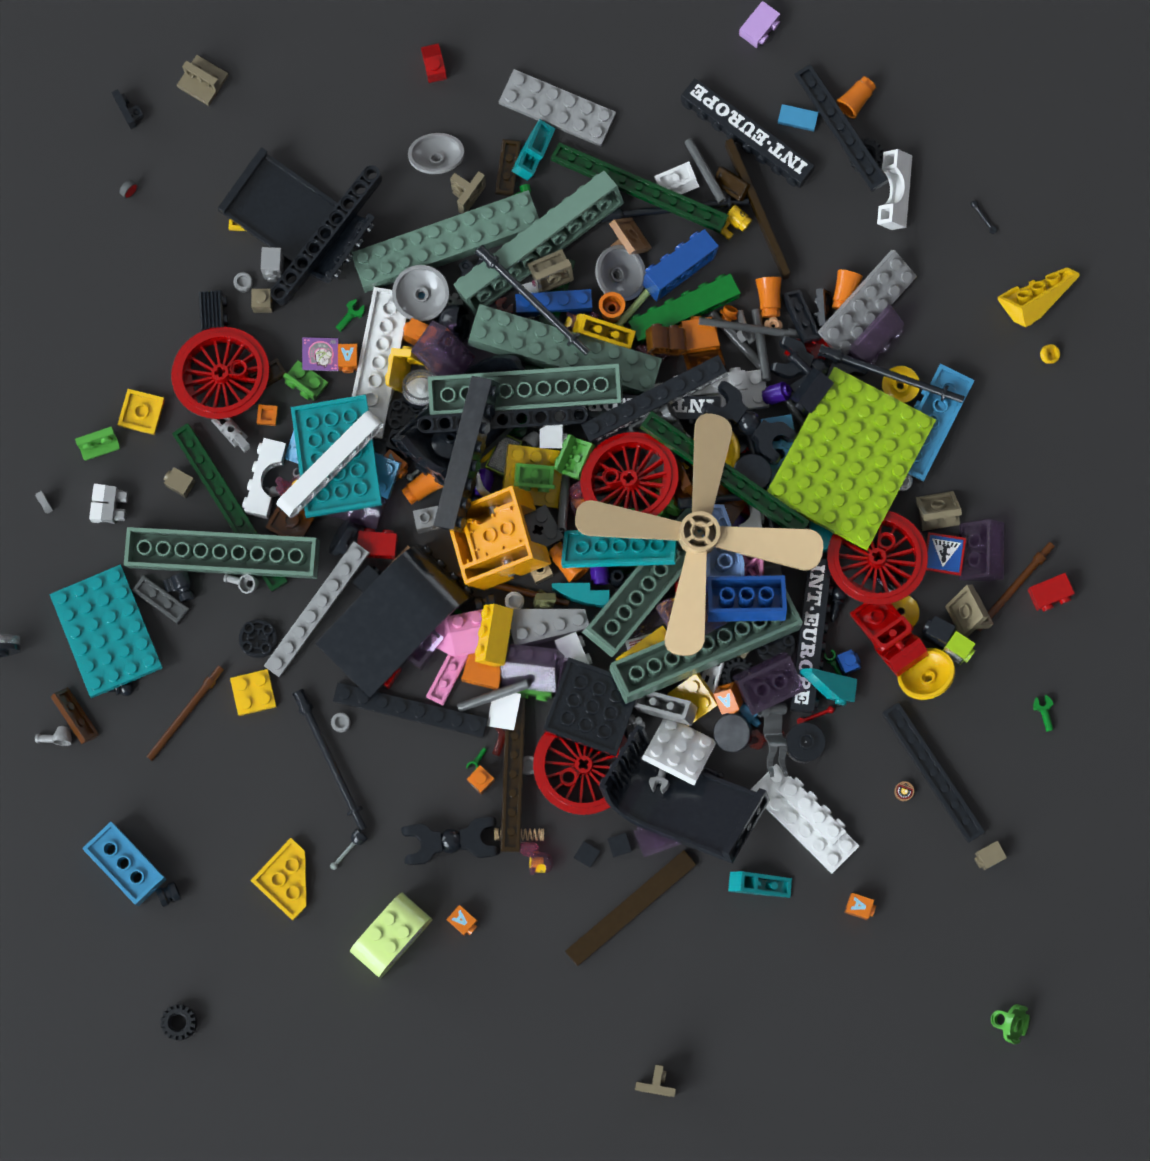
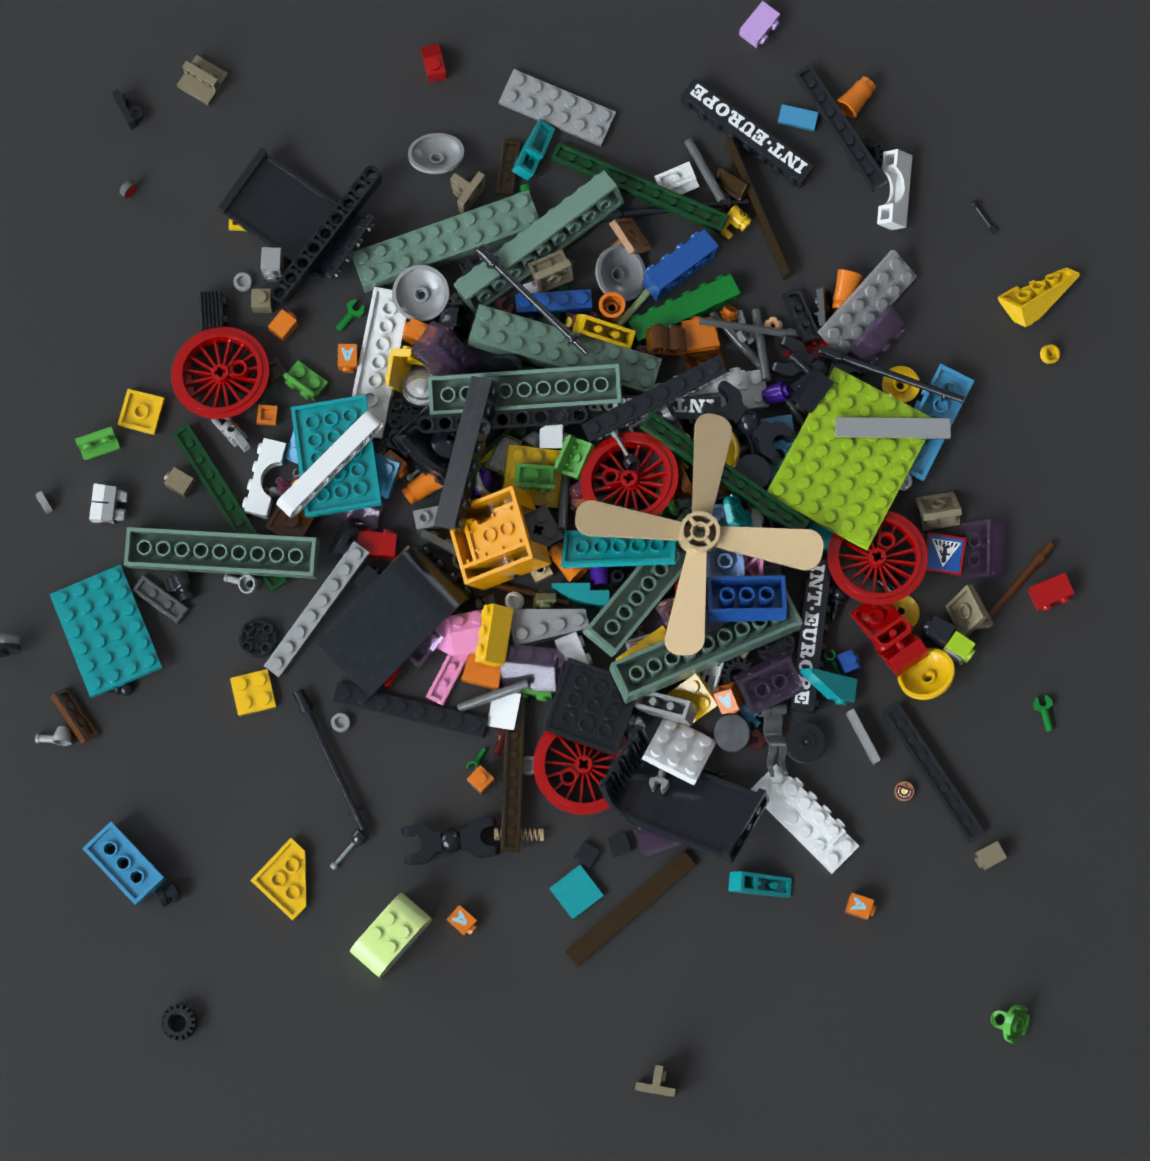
reddish brown bar [146,665,224,761] -> none
sticker [302,337,338,371] -> none
clear pink piece [519,842,553,875] -> none
orange plant [755,277,782,318] -> none
red hinge [797,706,835,724] -> none
none -> orange brick [268,309,298,342]
none -> dark grey plate [420,529,461,572]
none -> teal tile [549,865,604,919]
none -> black hinge [611,430,641,471]
none -> teal tile [723,494,754,527]
none -> light grey tile [835,417,951,439]
none -> light grey tile [846,709,881,765]

